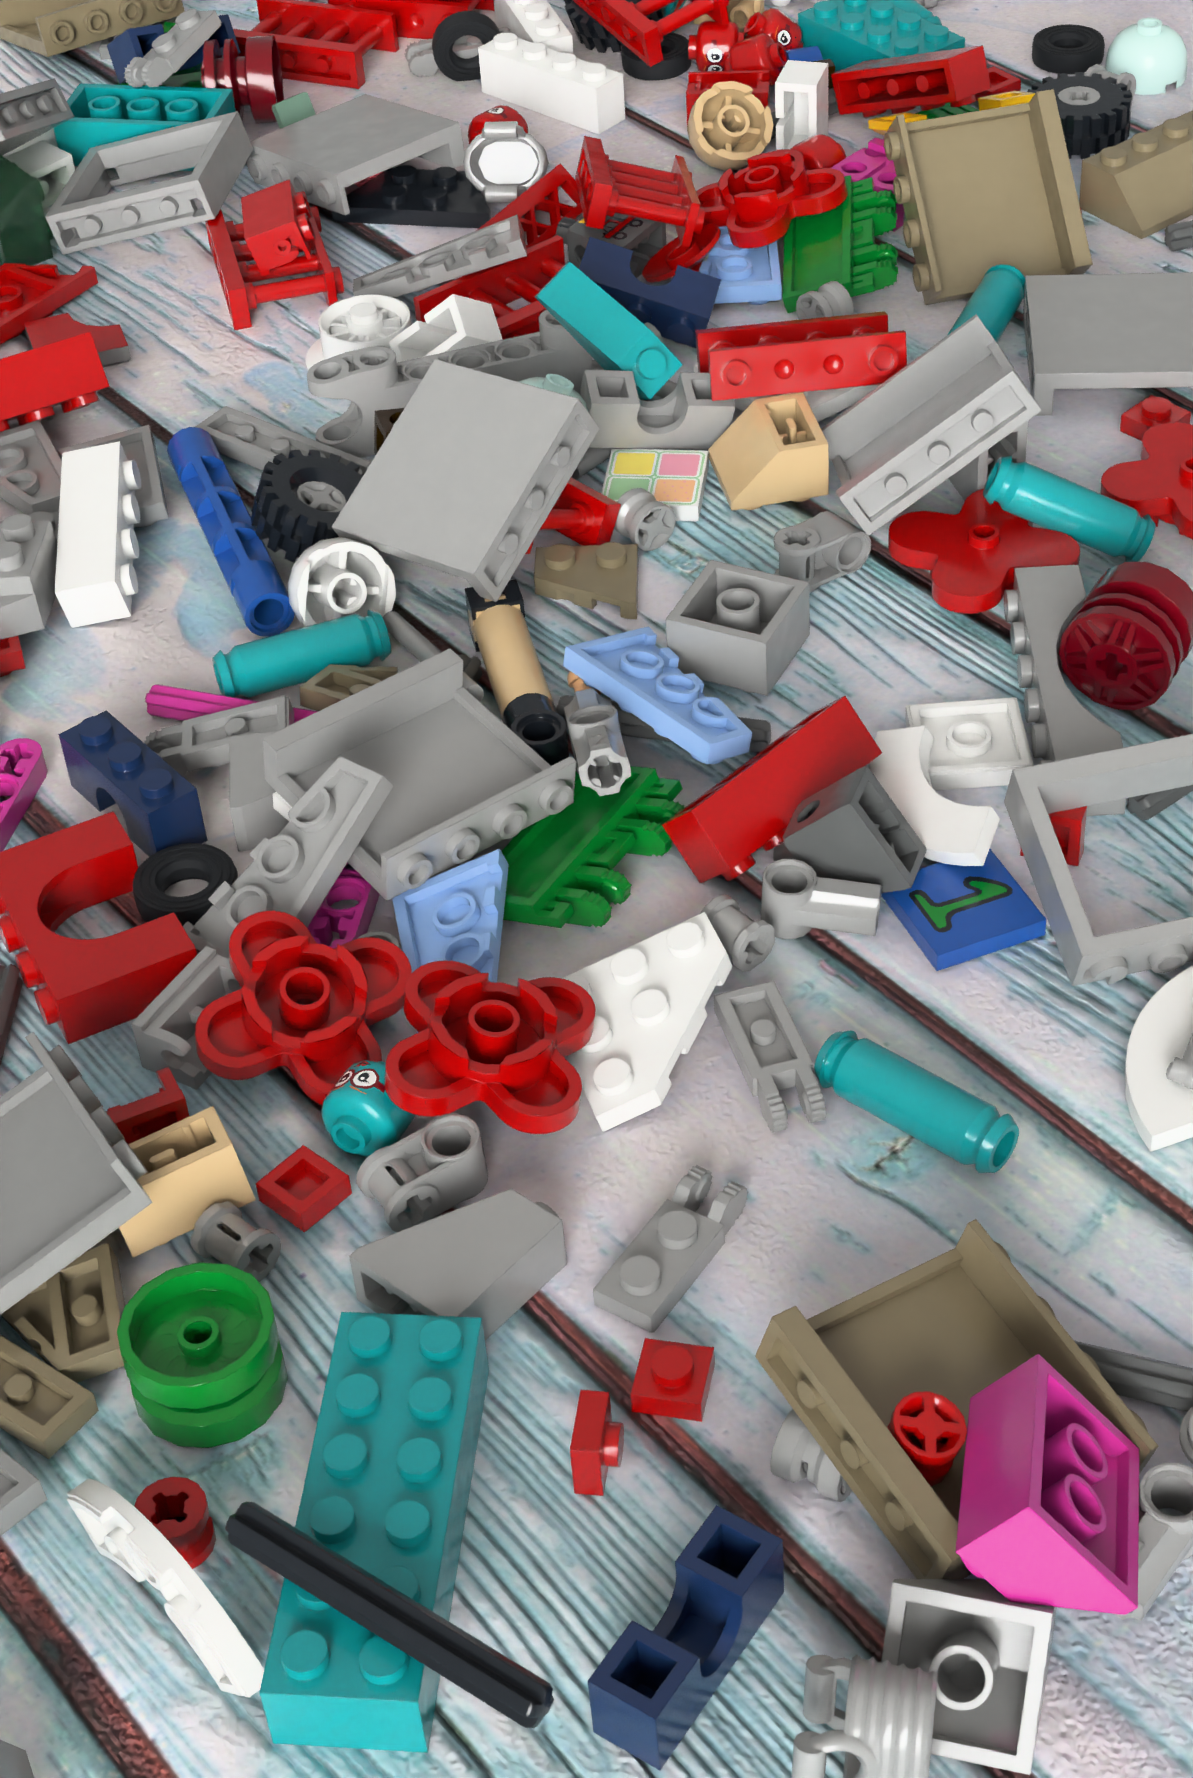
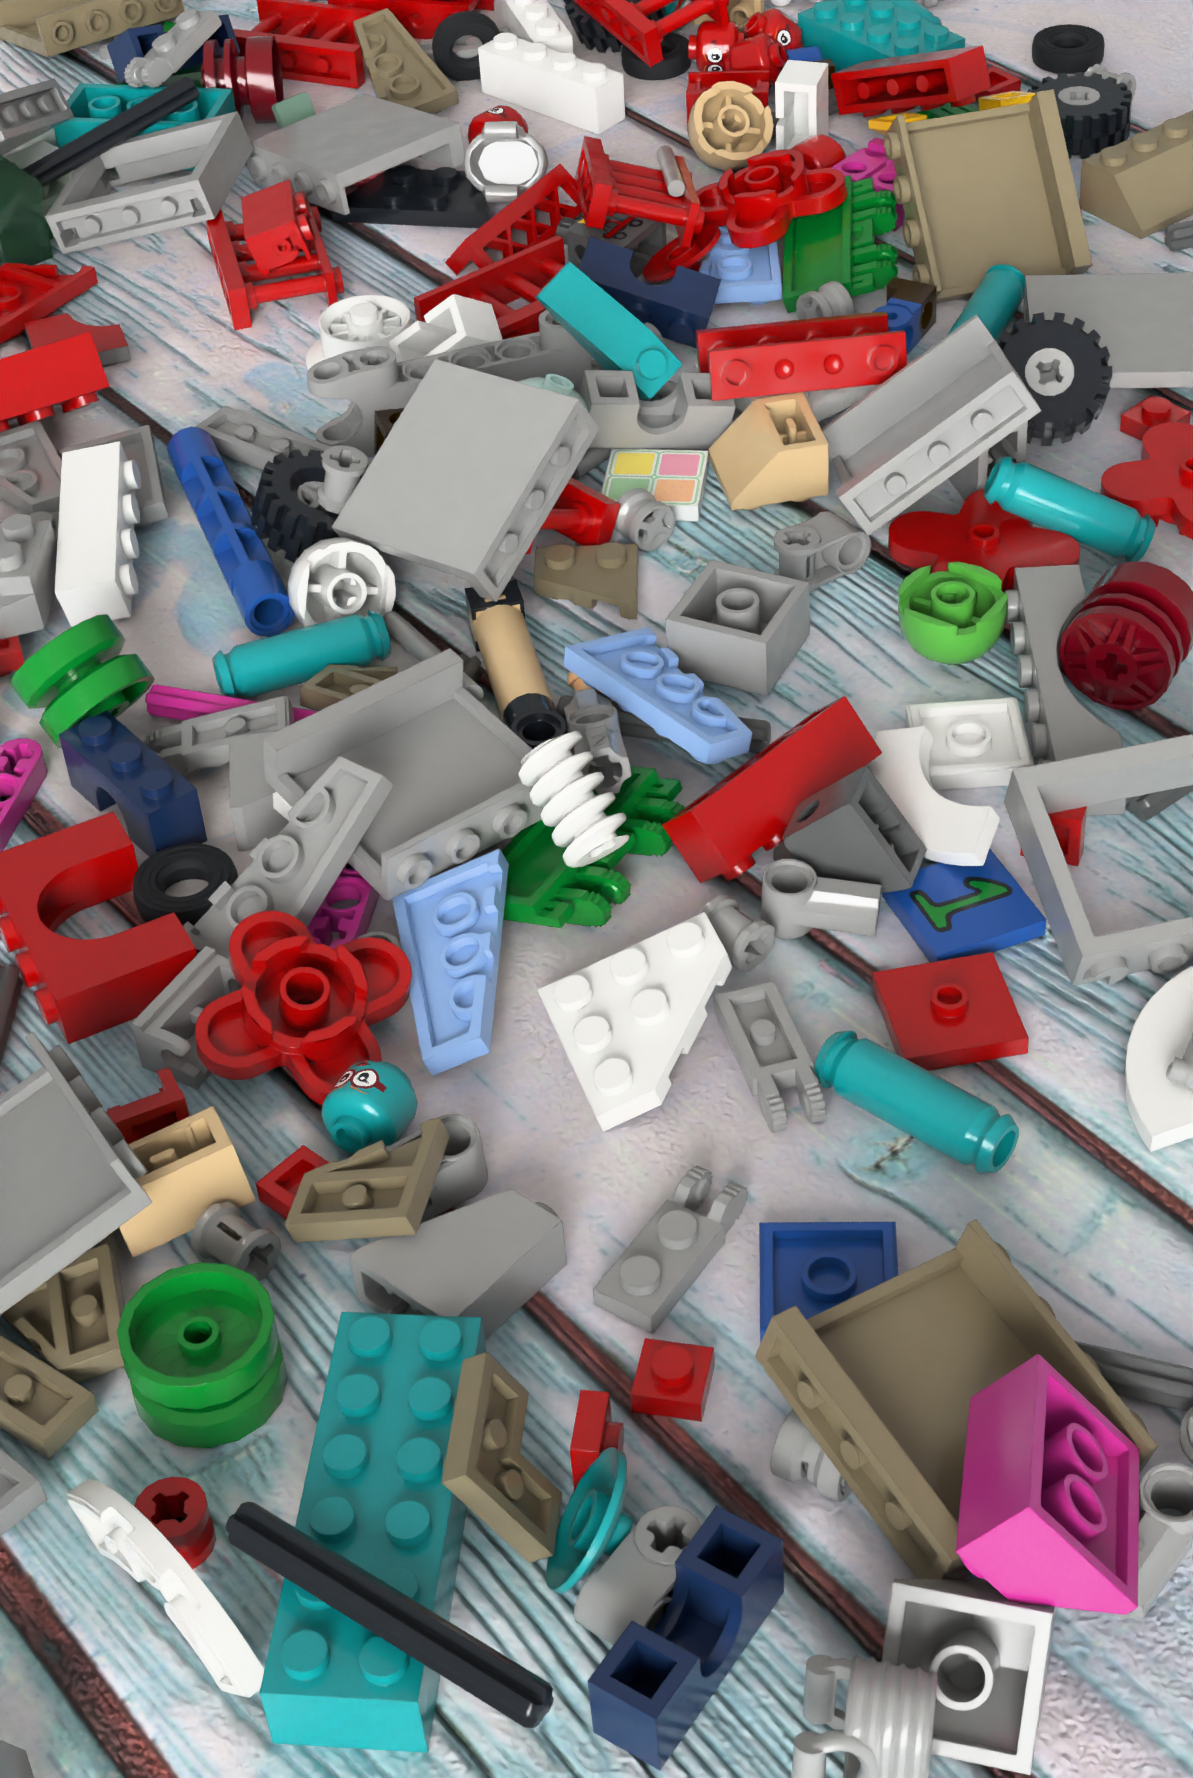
light grey wing [353,215,527,298] -> none
red plant [384,960,596,1134] -> none
red wheel [887,1391,967,1487] -> none
light aqua cylinder [1105,18,1188,95] -> none
none -> green wheel [10,614,155,749]
none -> black axle [15,77,200,195]
none -> dark tan wing [284,1118,450,1243]
none -> light grey bush [317,445,368,514]
none -> dark tan wing [353,8,459,114]
none -> dark tan plate [441,1352,562,1563]
none -> white piece [518,731,630,868]
none -> teal dish [546,1447,633,1593]
none -> light grey piece [573,1505,701,1645]
none -> light grey bar [656,145,685,197]
none -> blue tile [759,1222,898,1343]
none -> red plate [872,952,1029,1071]
none -> leg [873,277,937,354]
none -> bright green cylinder [898,562,1008,665]
none -> black wheel [997,312,1112,446]

